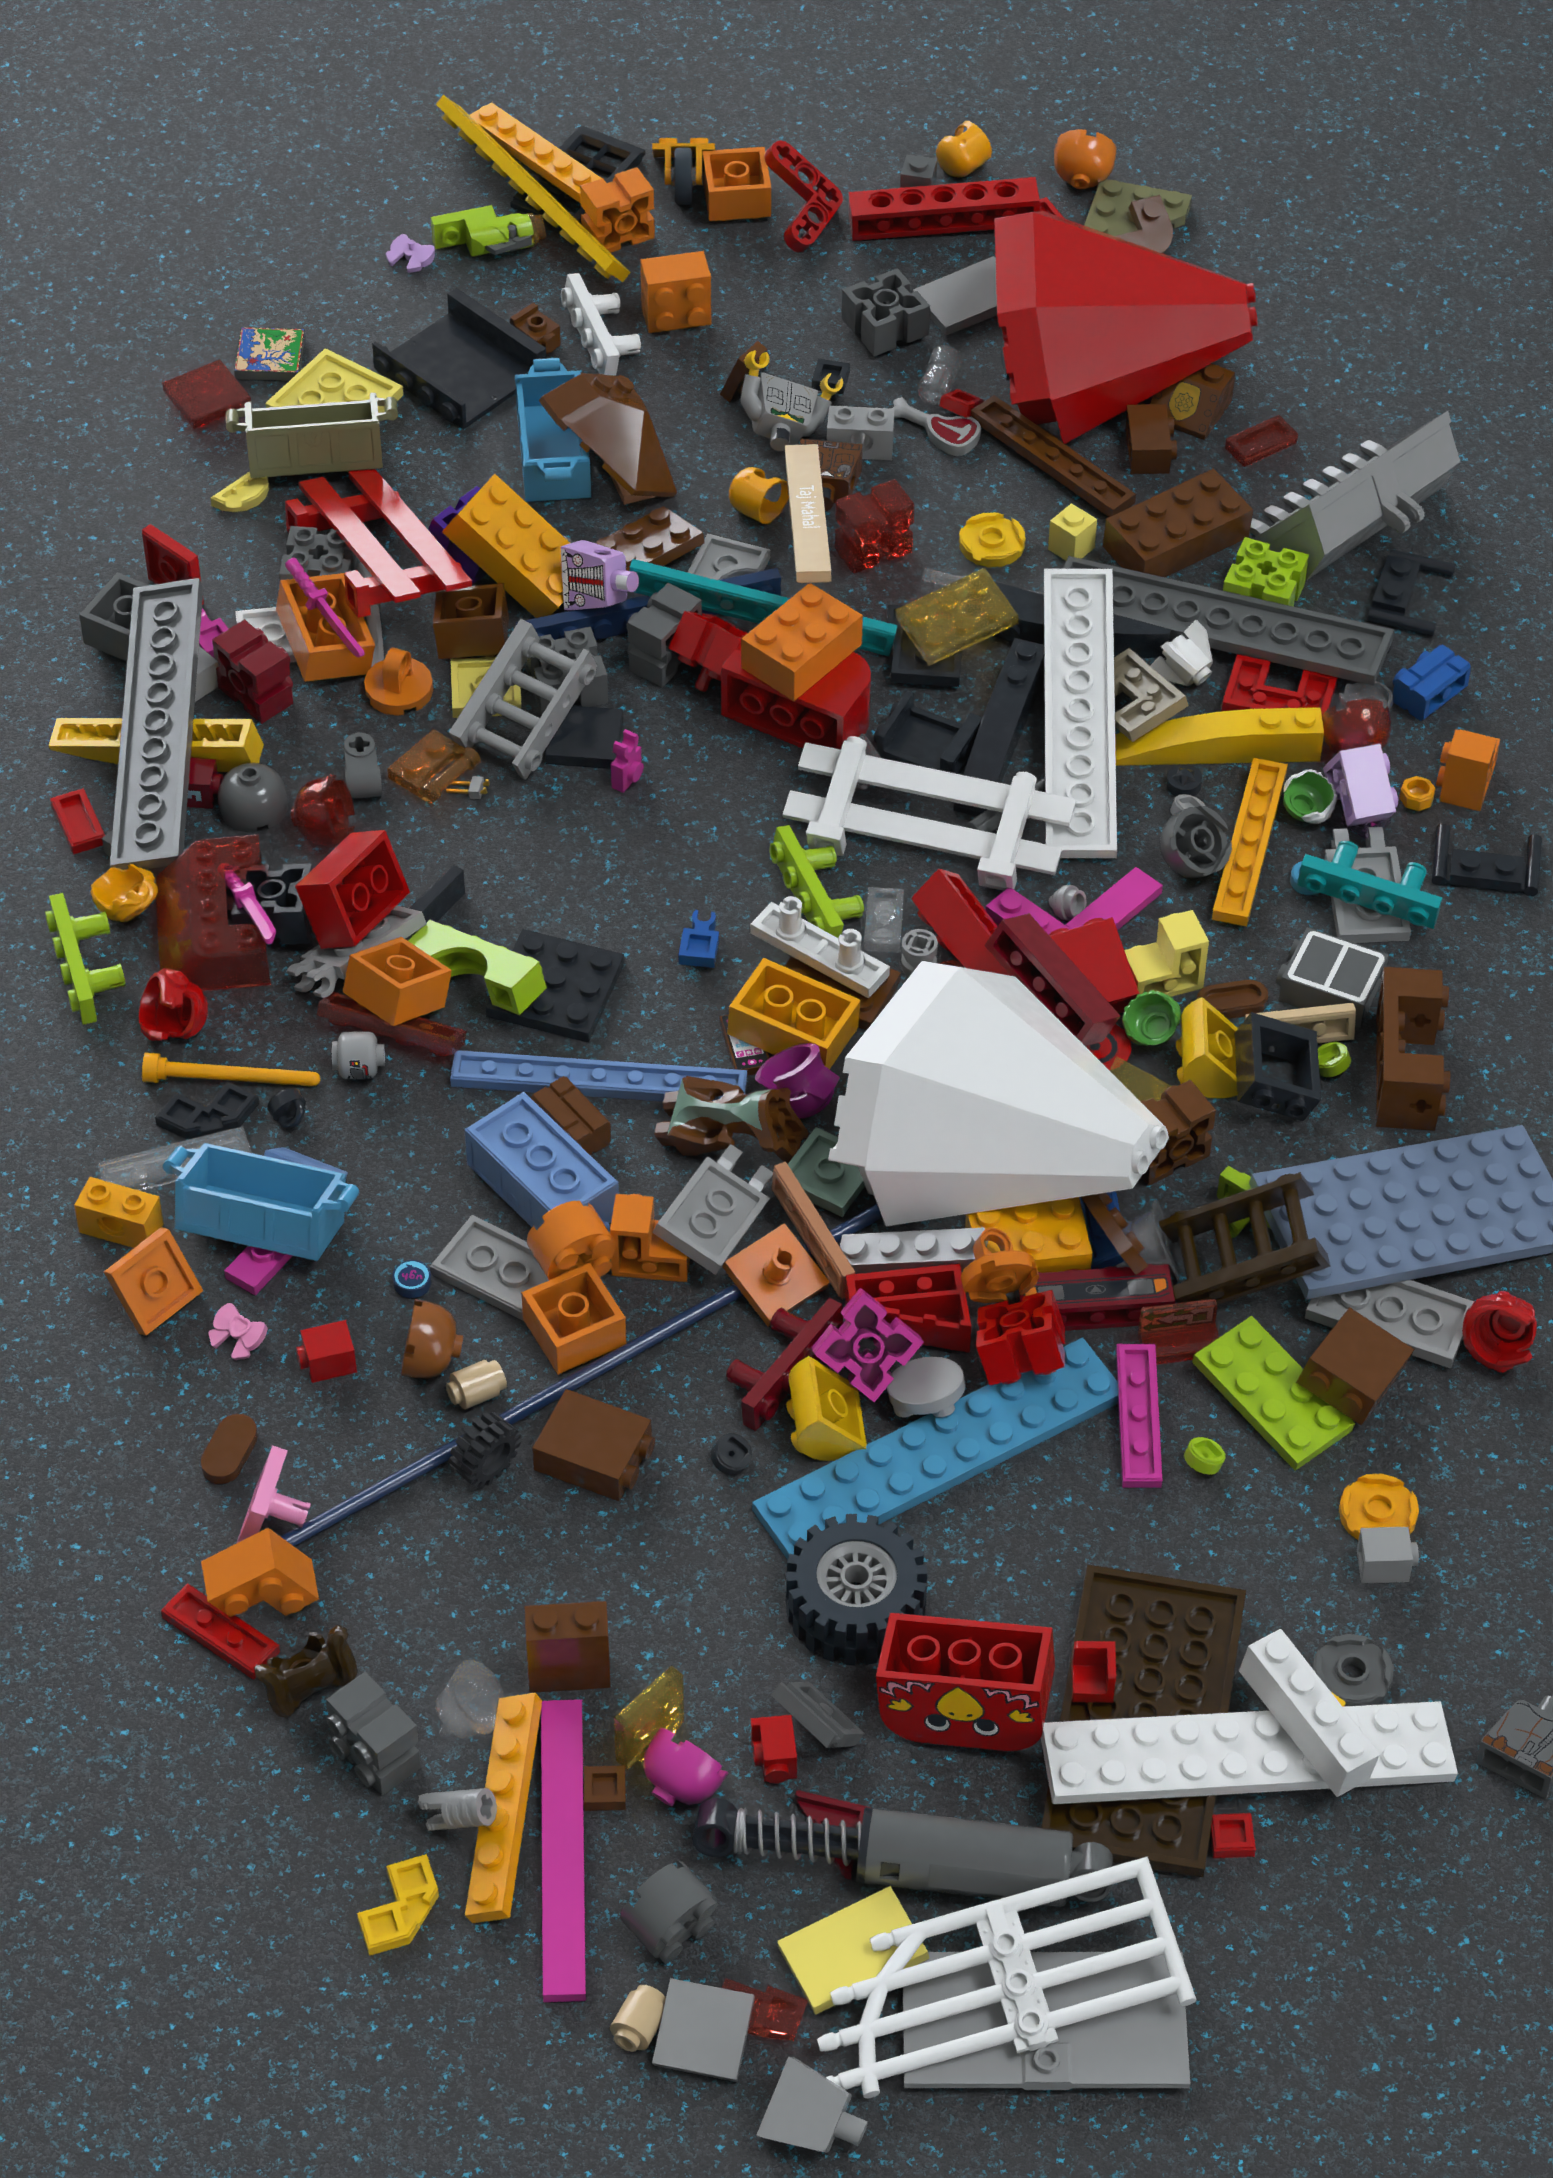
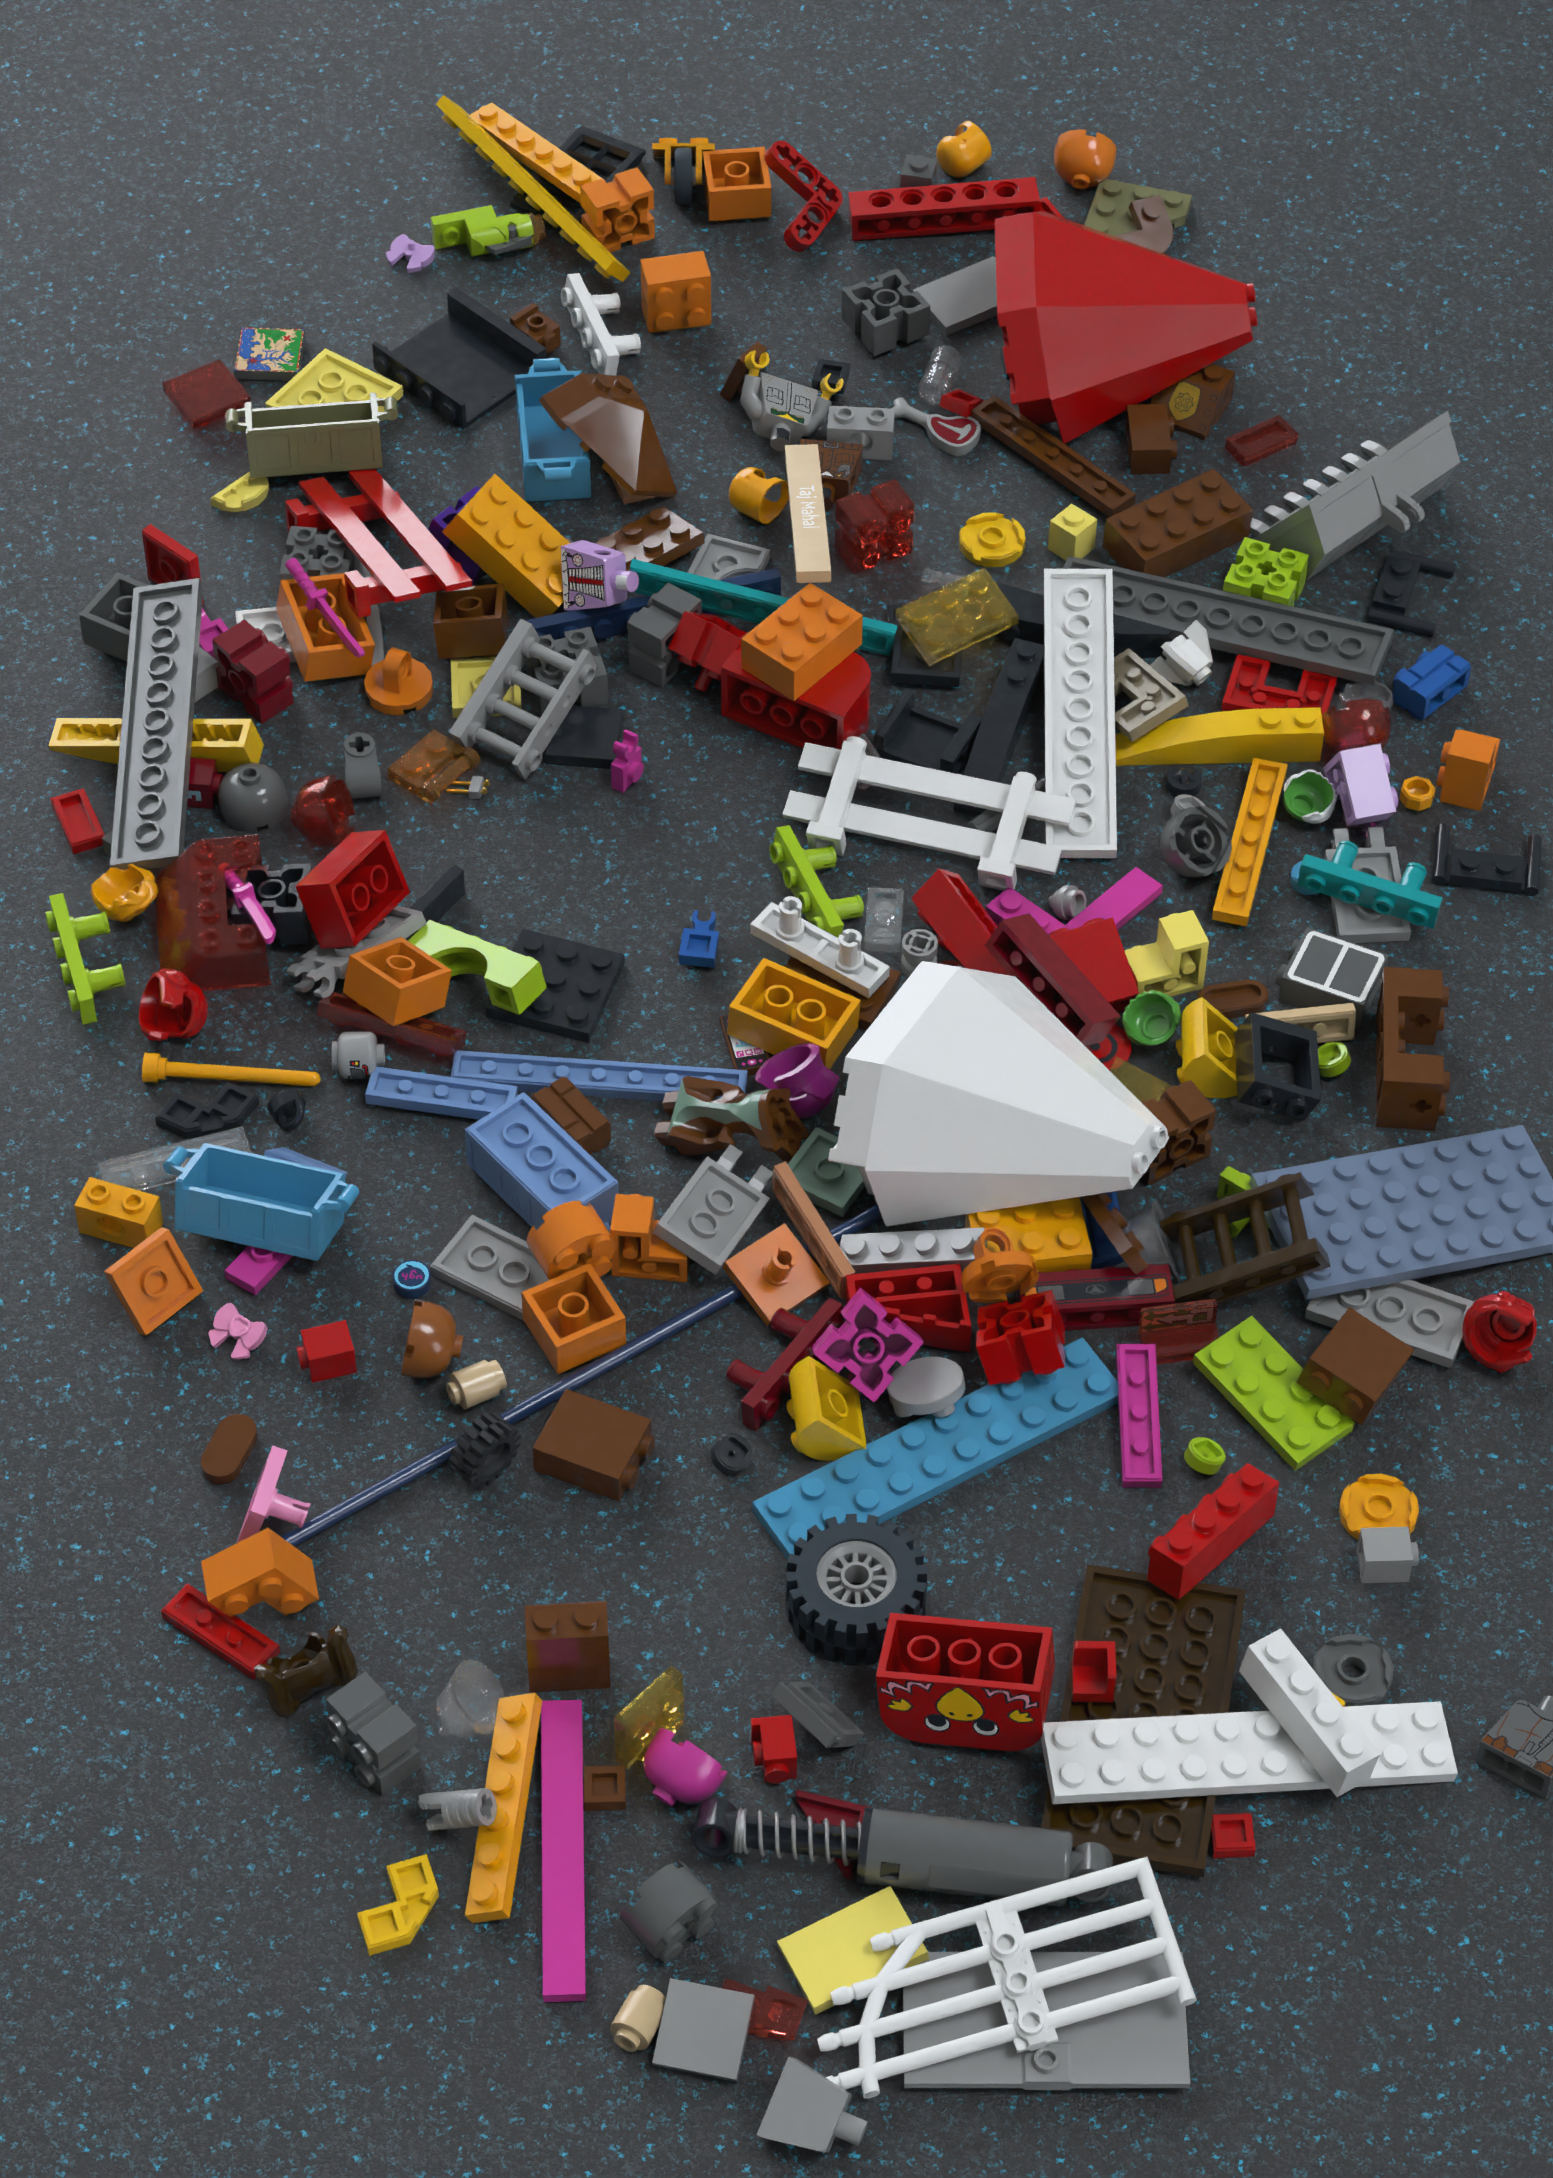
none -> medium blue plate [365,1066,518,1120]
none -> red brick [1147,1463,1279,1600]

